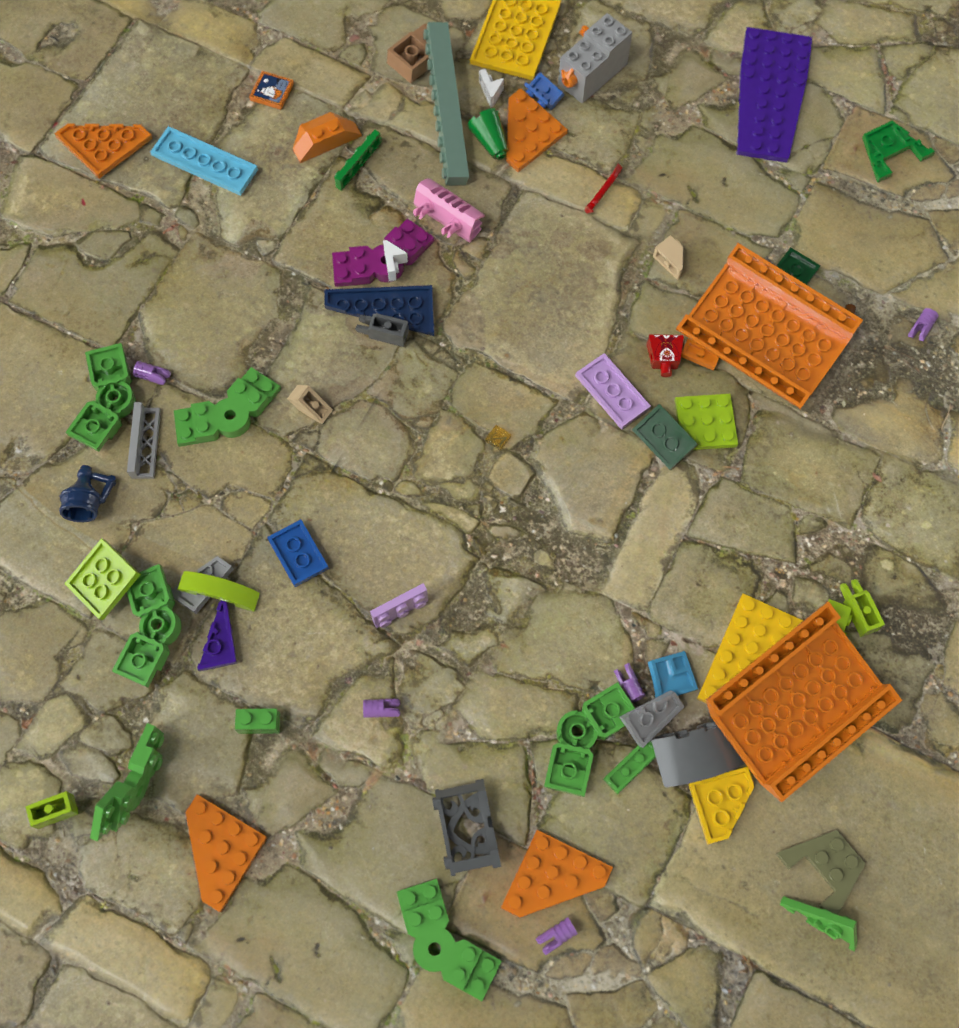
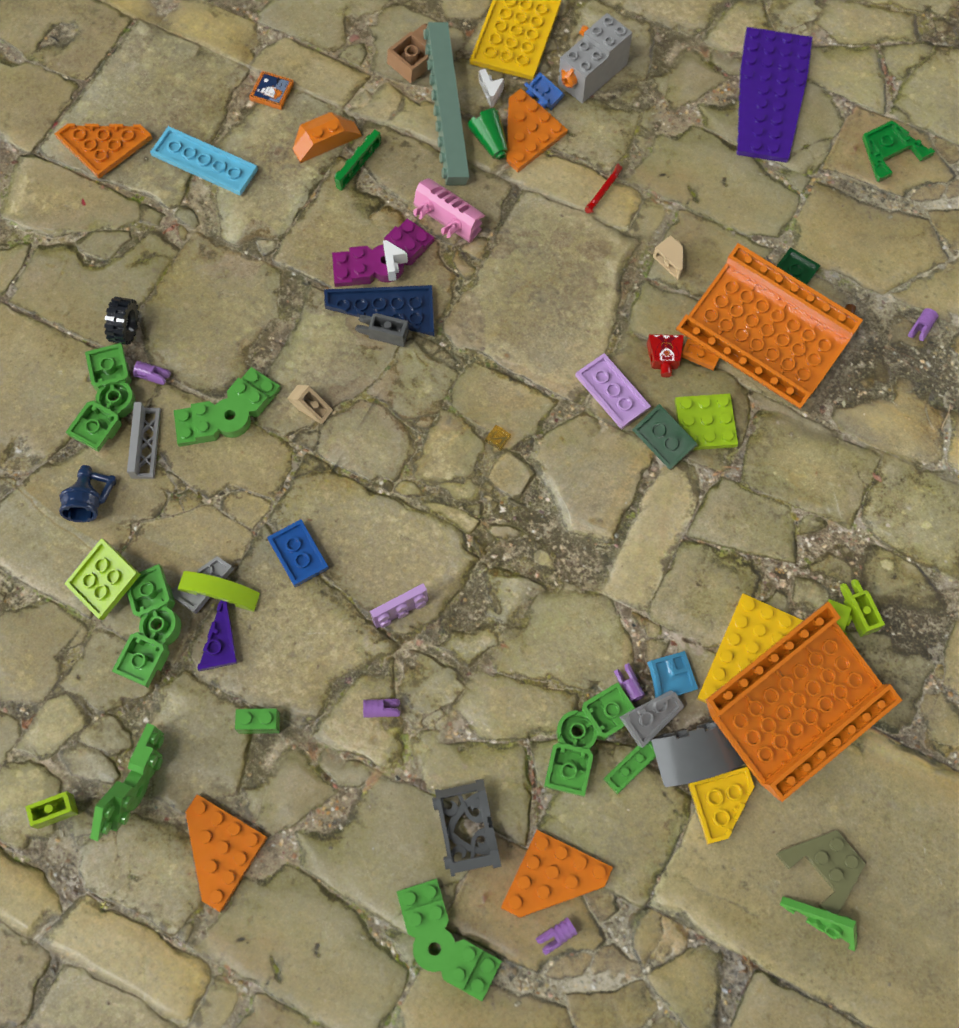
none -> black bush [104,296,139,345]

